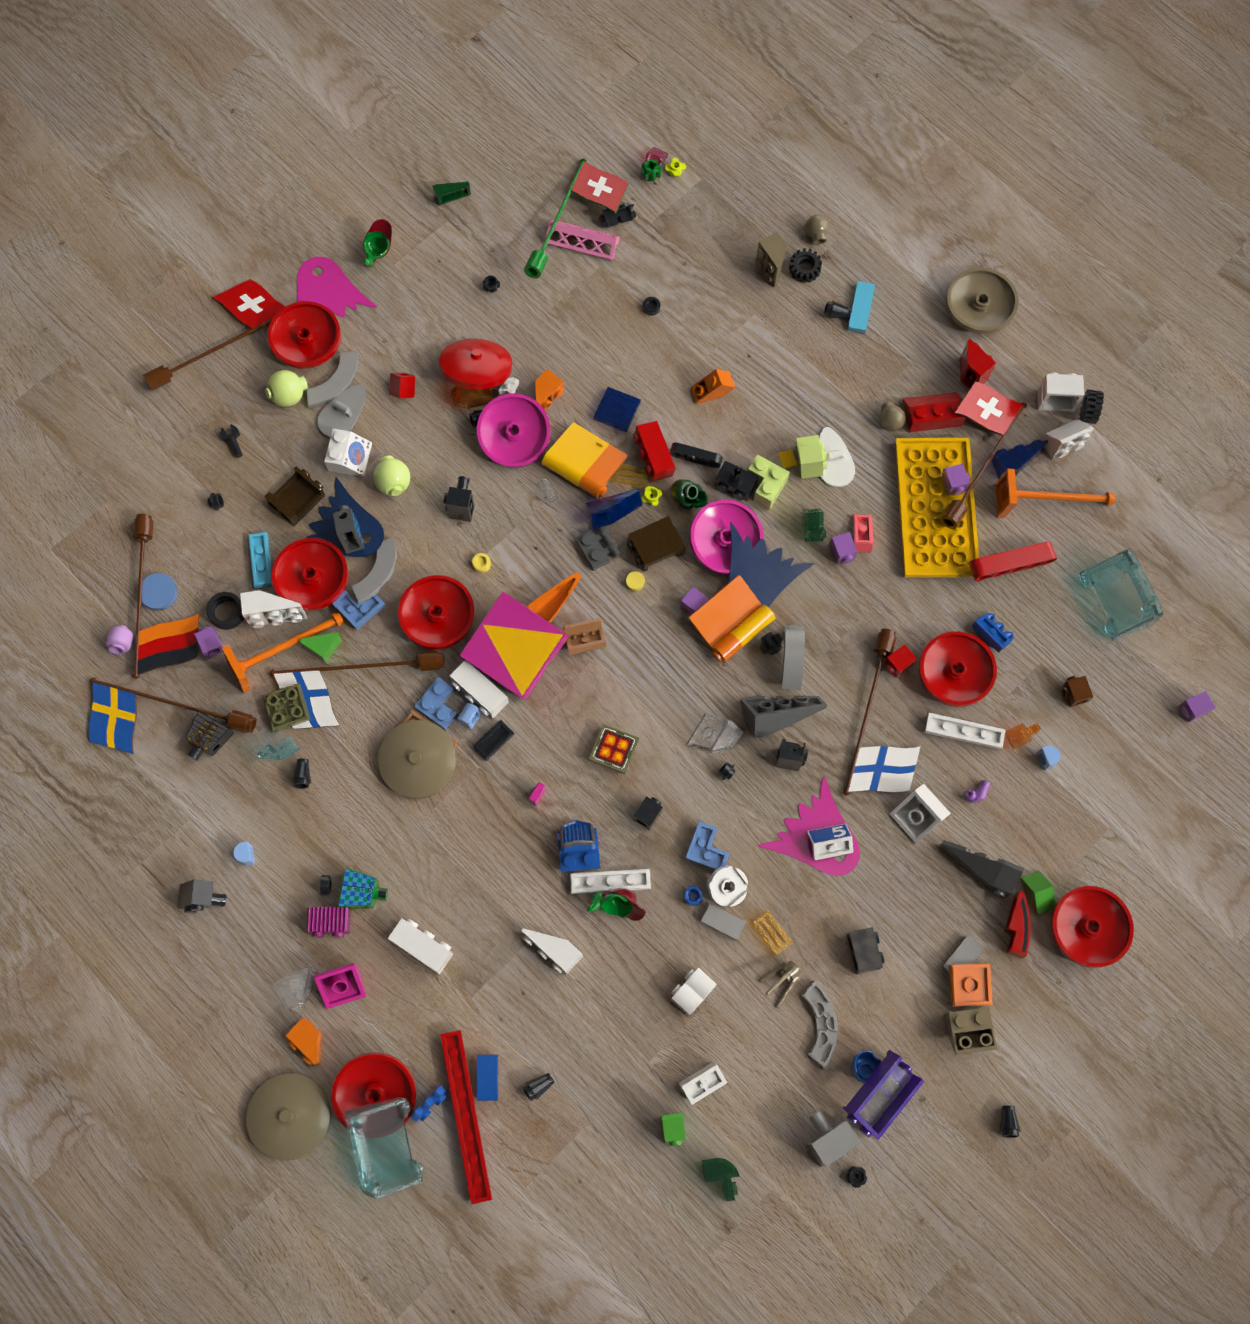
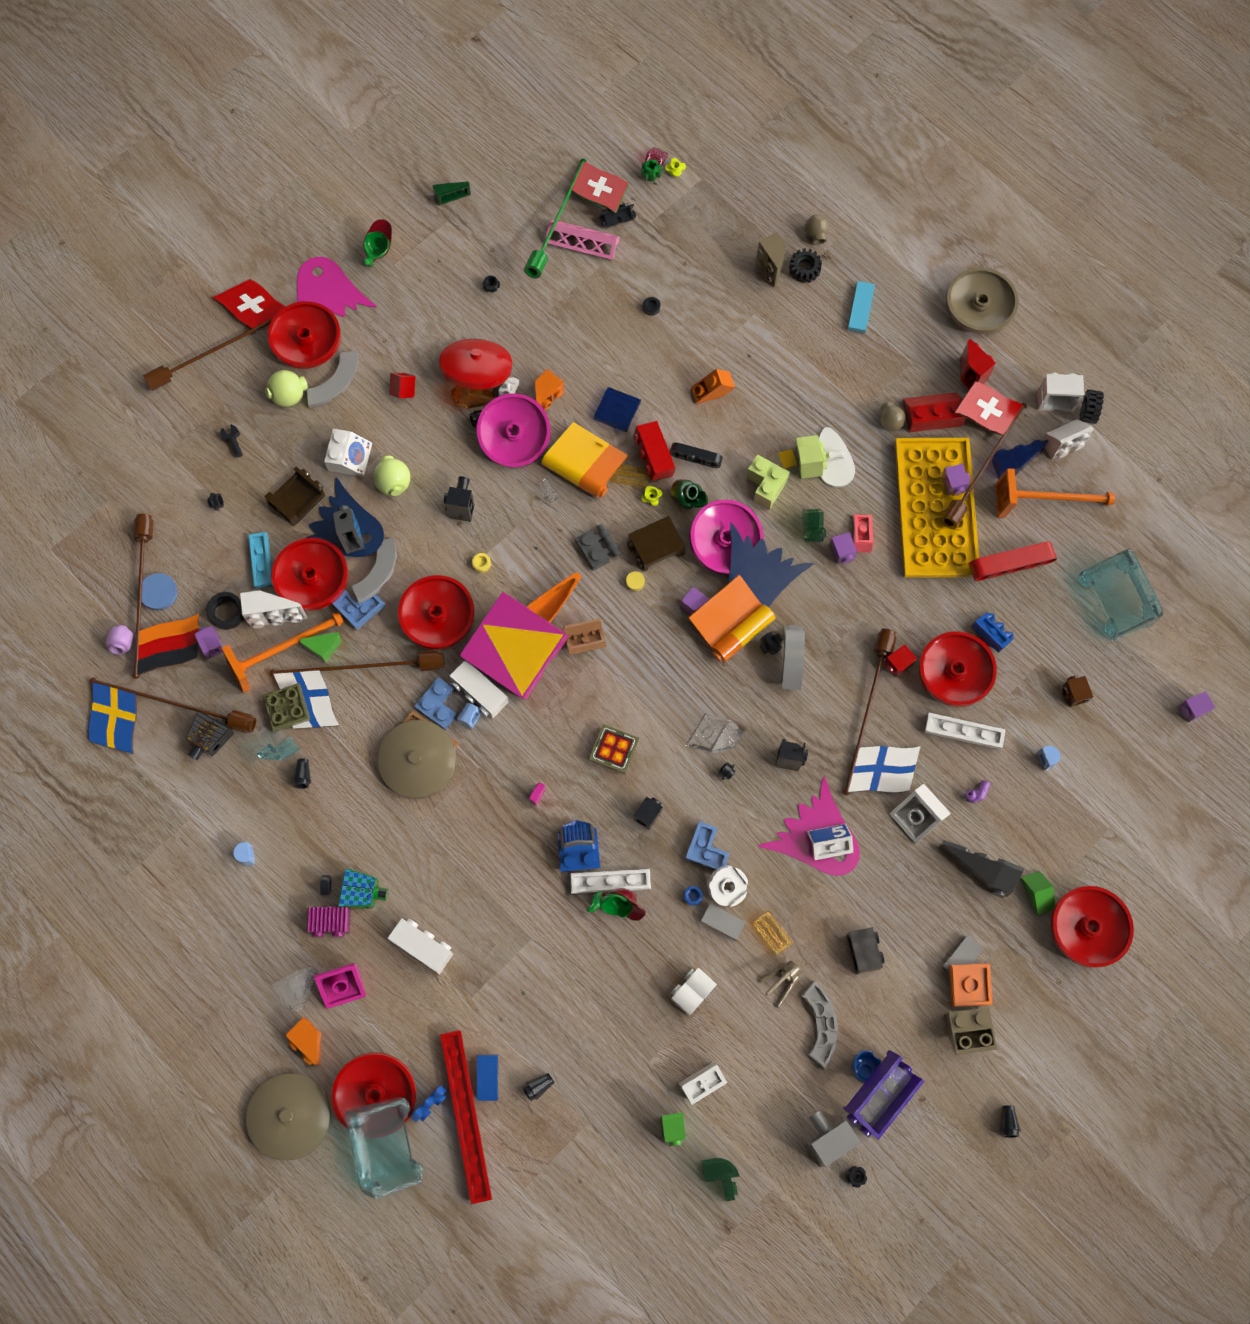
black brick [177,879,227,913] -> none
light grey shield [317,384,366,438] -> none
black tile [473,720,515,761] -> none
white slope [521,928,583,975] -> none
clear blue slope [586,489,643,529] -> none
black brick [714,461,758,502] -> none
dark grey wedge [740,696,827,737] -> none
black cone [824,300,852,319] -> none
red slope [1004,891,1031,959] -> none
clear orange plate [1005,723,1041,750] -> none

